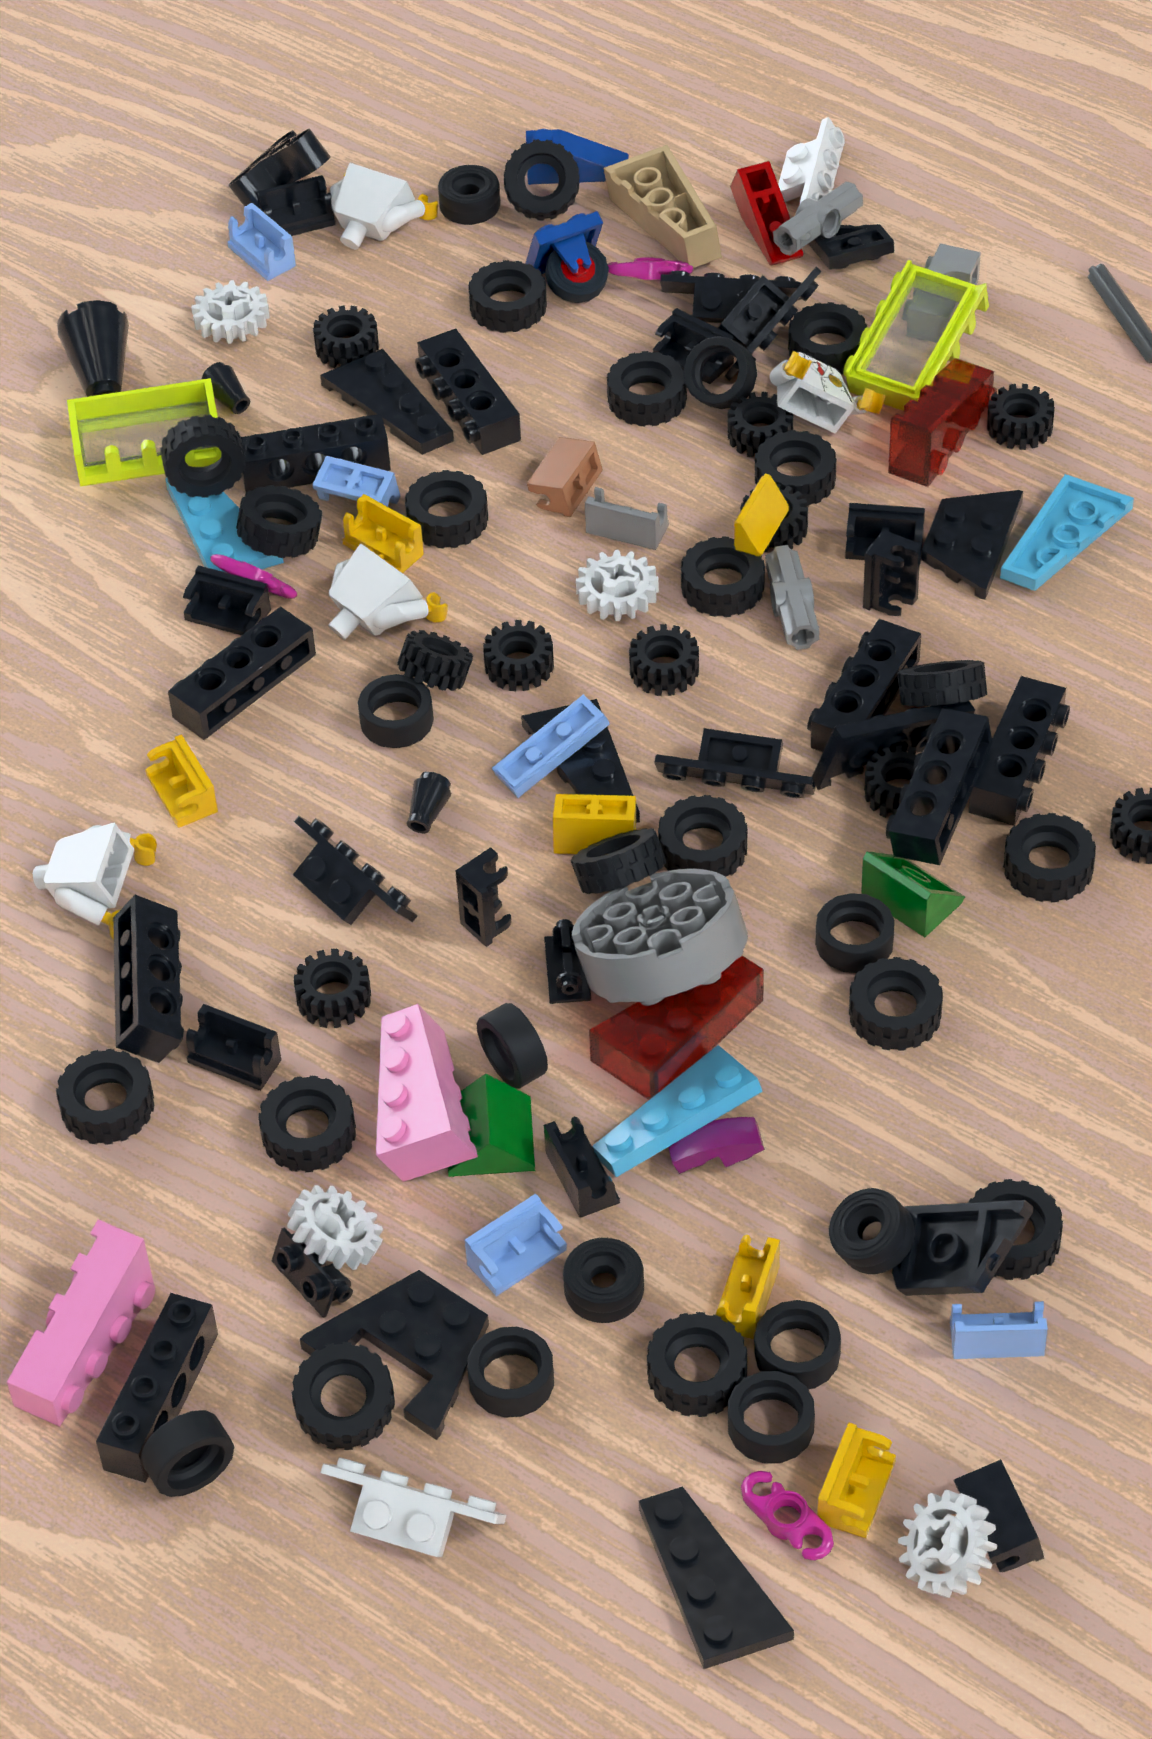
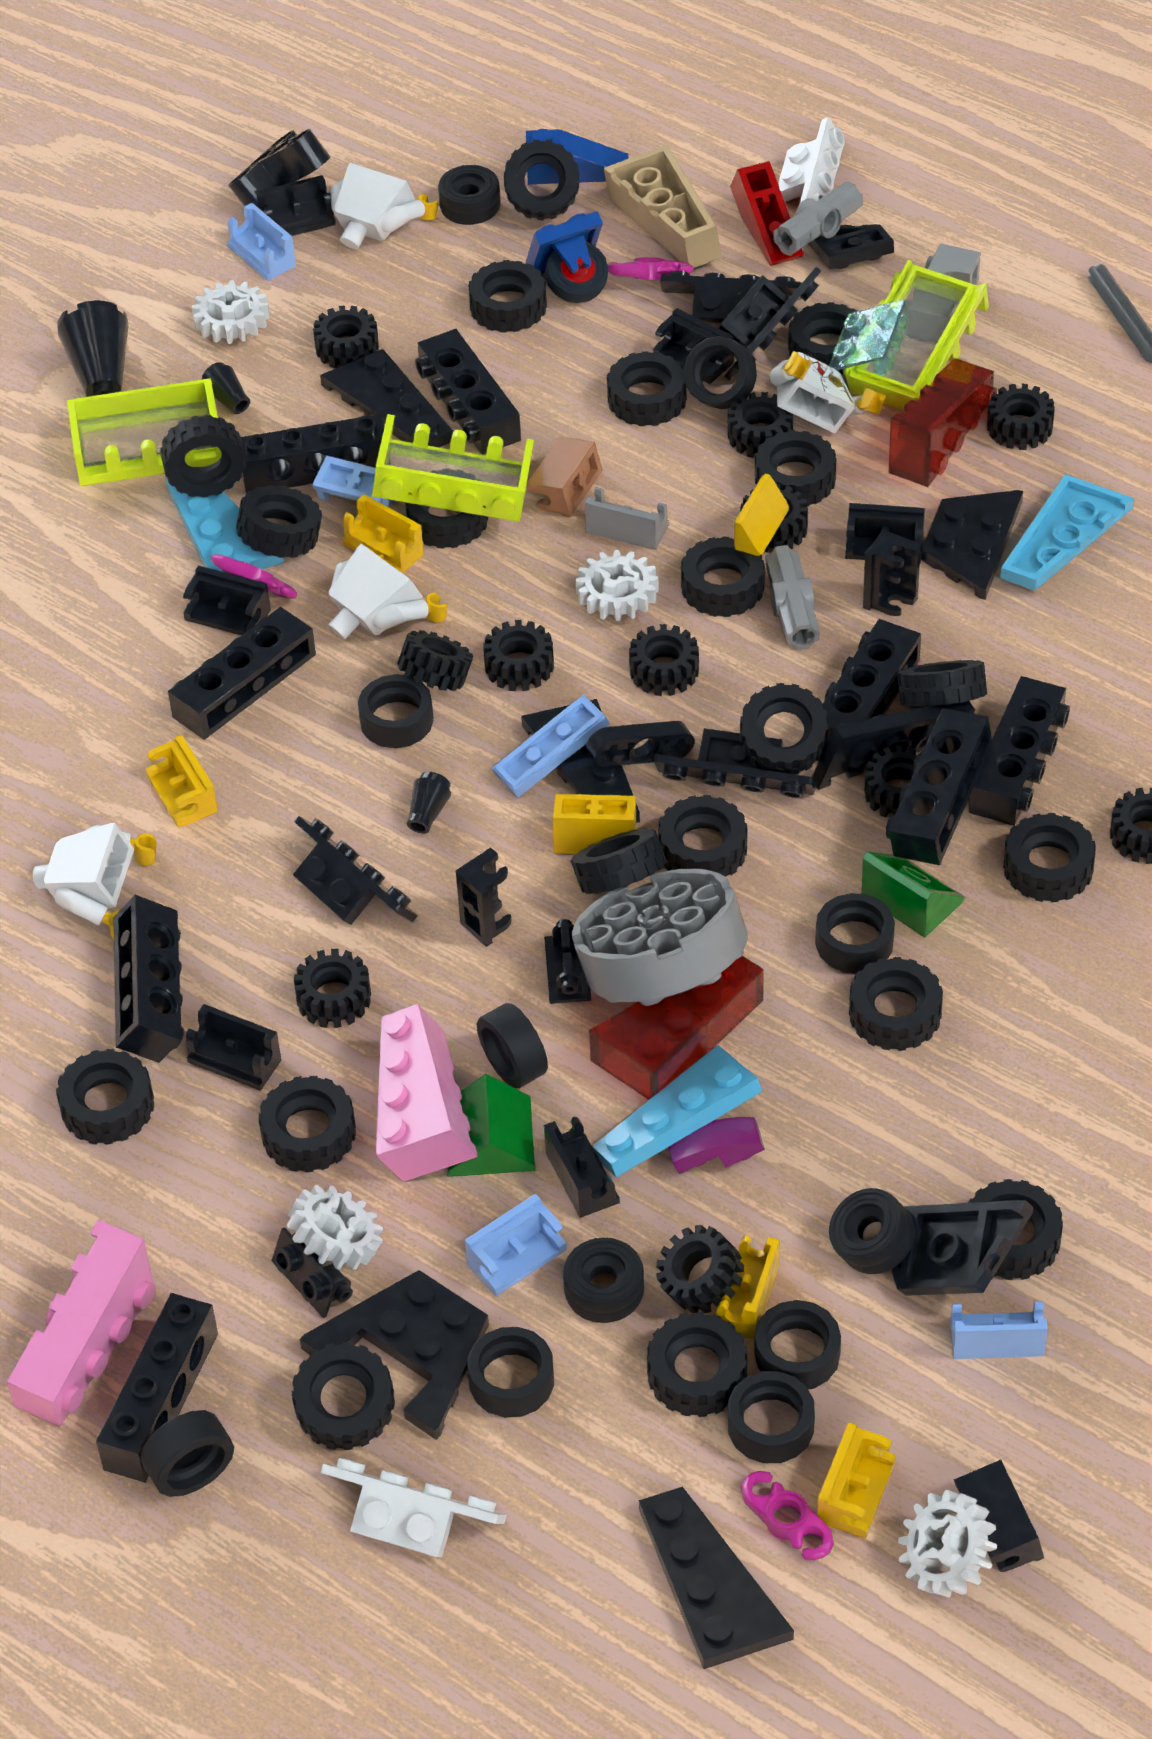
none -> neon yellow window [372,414,534,522]
none -> black beam [587,721,695,767]
none -> black tyre [656,1225,744,1313]
none -> black tyre [740,683,829,775]
none -> clear light blue hinge [829,299,909,375]

